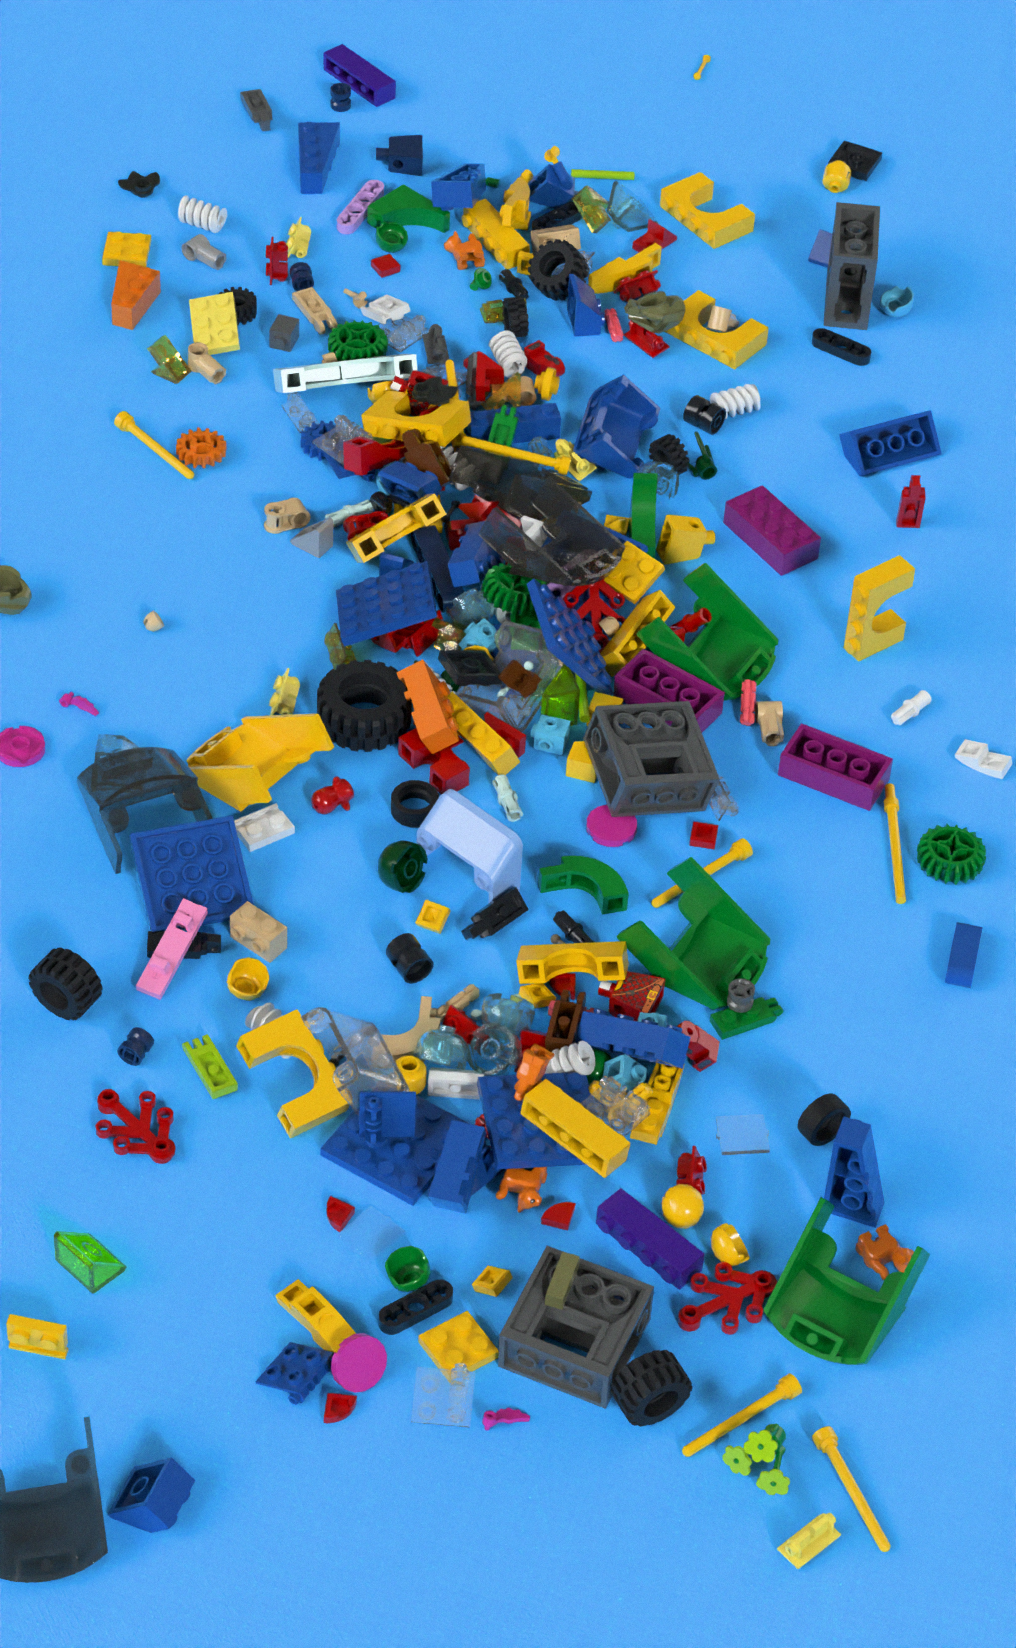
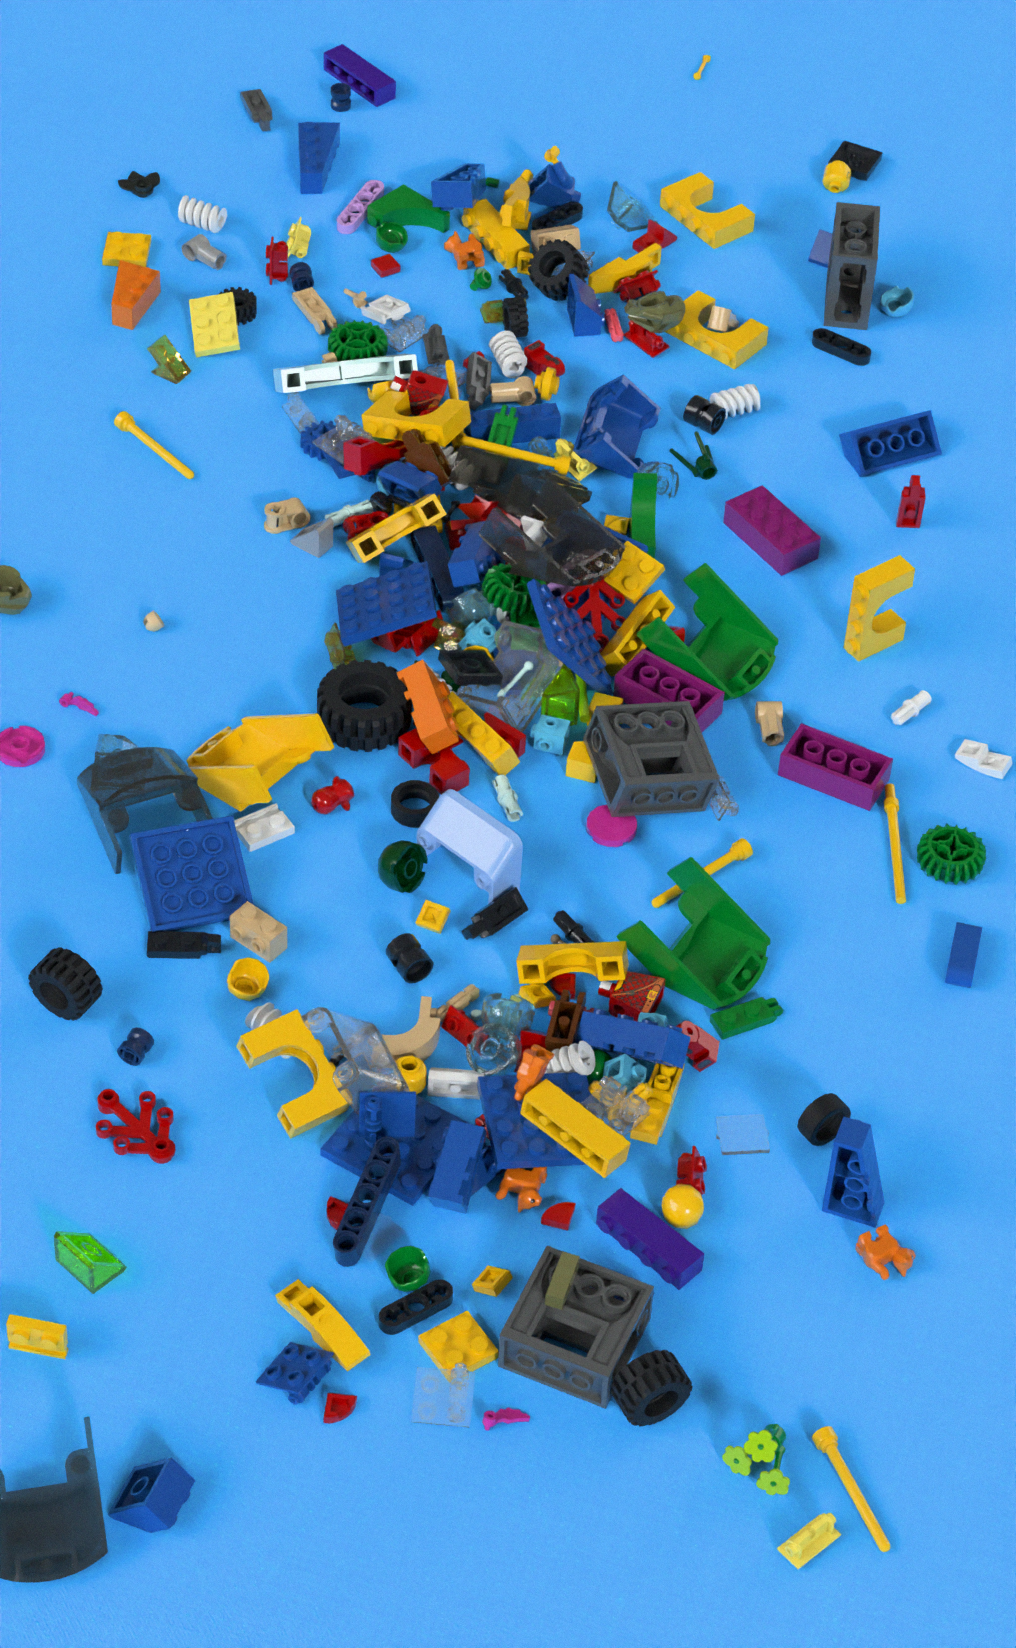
bright pink hinge [136,898,208,1000] -> none
orange gear [176,427,227,468] -> none
lime hinge [182,1034,238,1099] -> none
tan piece [188,342,226,385] -> none
dark grey brick [269,314,299,352] -> none
light yellow hinge [269,668,300,715] -> none
dark pink tile [331,1333,387,1393] -> none
dark blue torso [376,135,423,176] -> none
pearl dark grey plate [412,377,458,405] -> none
clear light blue cylinder [413,1025,469,1070] -> none
red slope [476,352,504,401] -> none
clear yellow slope [482,372,521,410] -> none
reddish brown bracket [498,659,542,698] -> none
green arch [538,856,629,915] -> none
lime bar [571,169,635,180] -> none
clear yellow slope [572,185,611,233] -> none
tan hinge [599,617,620,638] -> none
black tyre [649,434,690,480] -> none
yellow torso [656,515,715,565] -> none
red axle [671,608,712,634] -> none
red plant [678,1262,777,1335] -> none
yellow piece [682,1373,802,1457] -> none
red tile [689,821,719,850] -> none
yellow hair [711,1223,750,1266] -> none
dark grey wheel [727,978,755,1013] -> none
coral axle [740,679,757,726] -> none
green windscreen [763,1197,930,1365] -> none
none -> dark blue beam [333,1136,401,1267]

